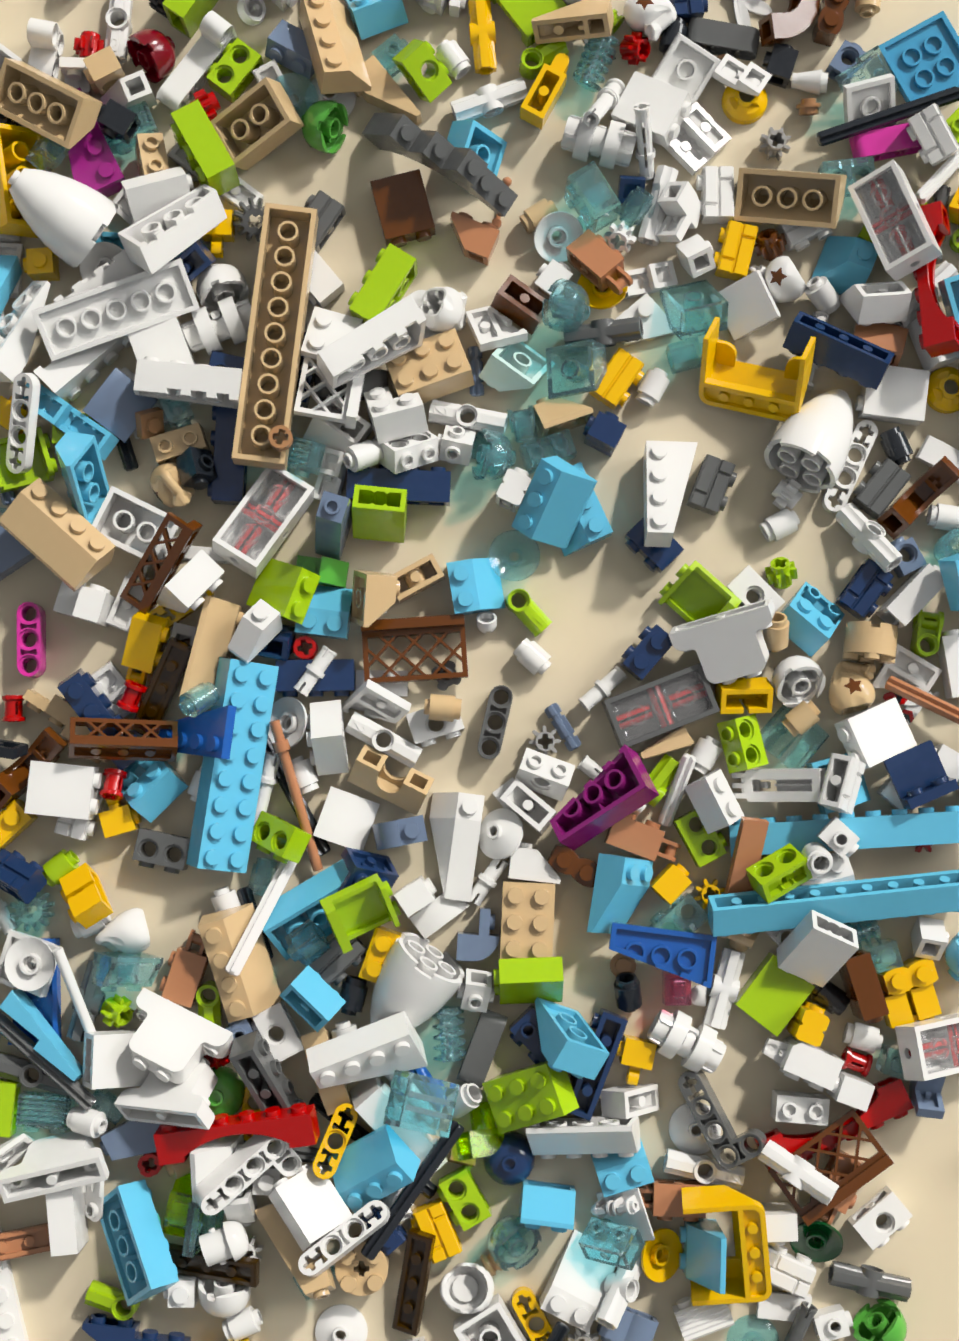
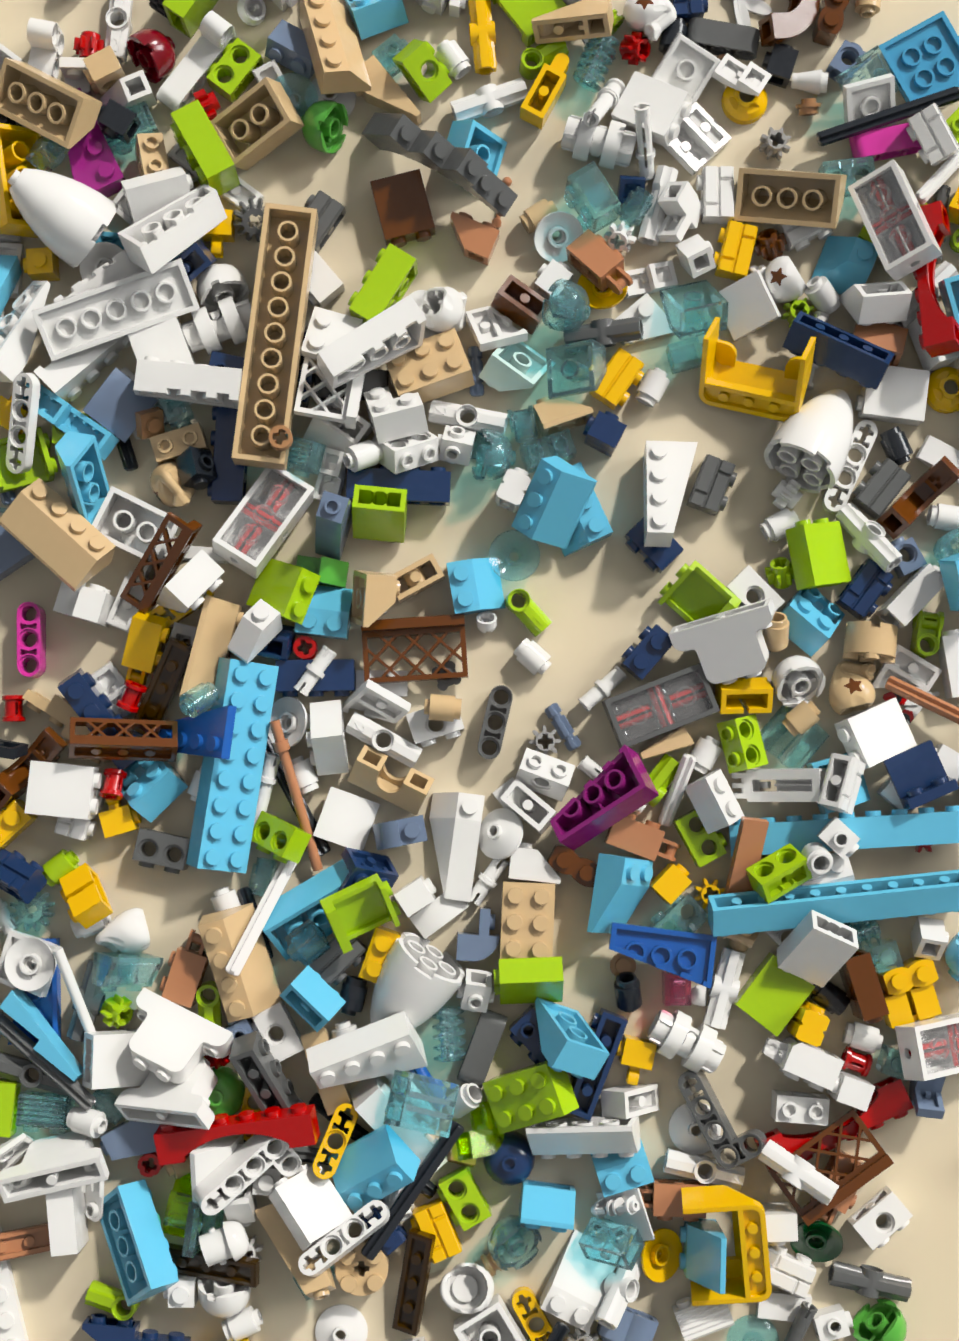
none -> lime gear [781,297,814,328]
none -> lime brick [785,518,851,591]

